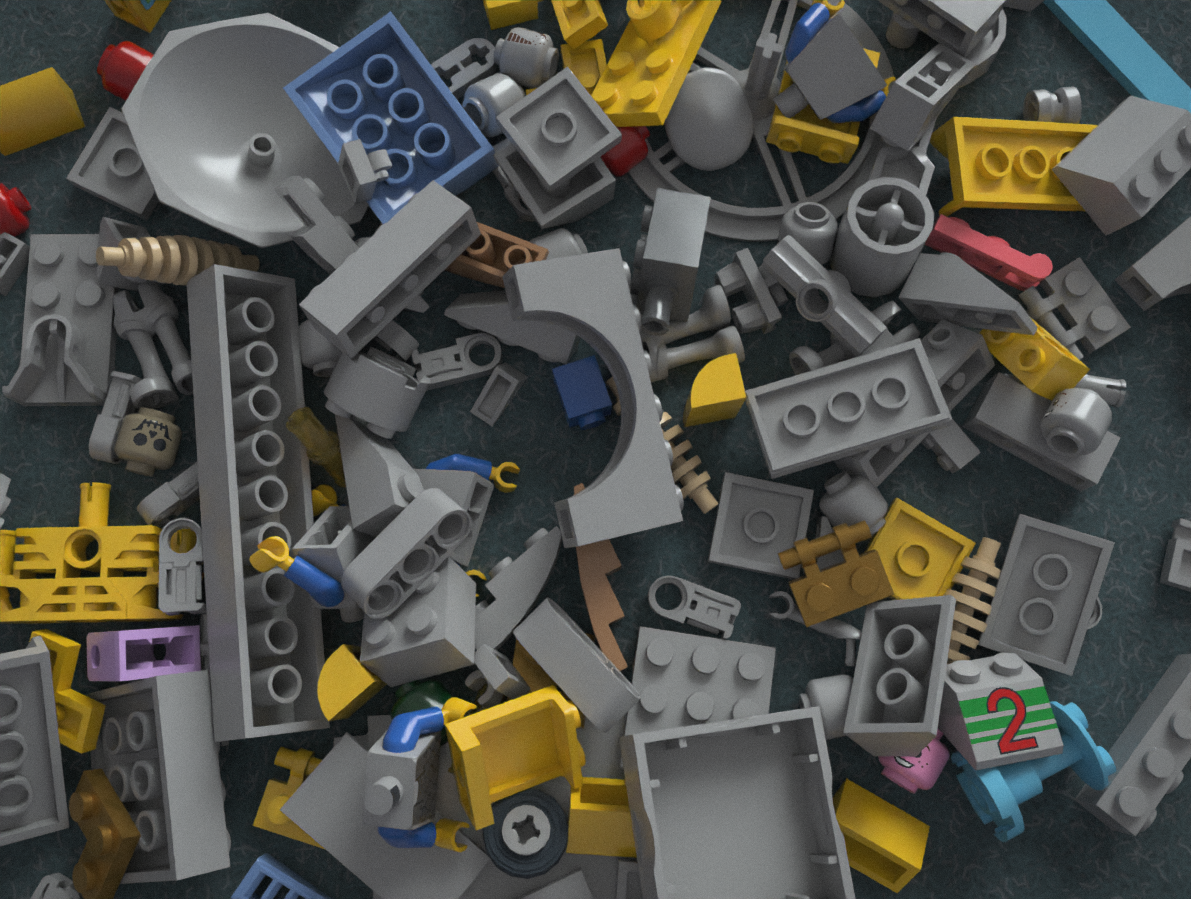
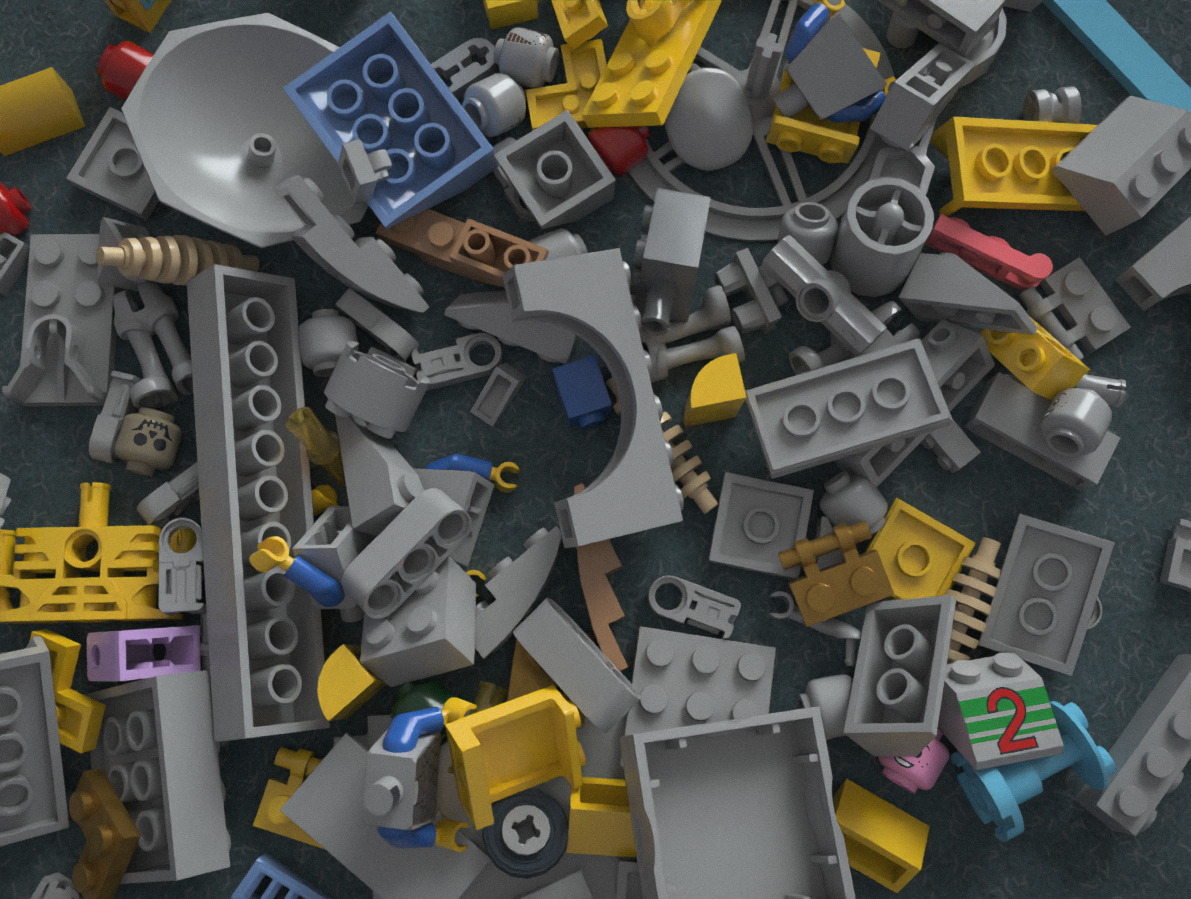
light grey brick [299,180,481,359] -> none
light grey tile [465,644,531,708] -> none
light grey plate [496,67,622,192] -> none

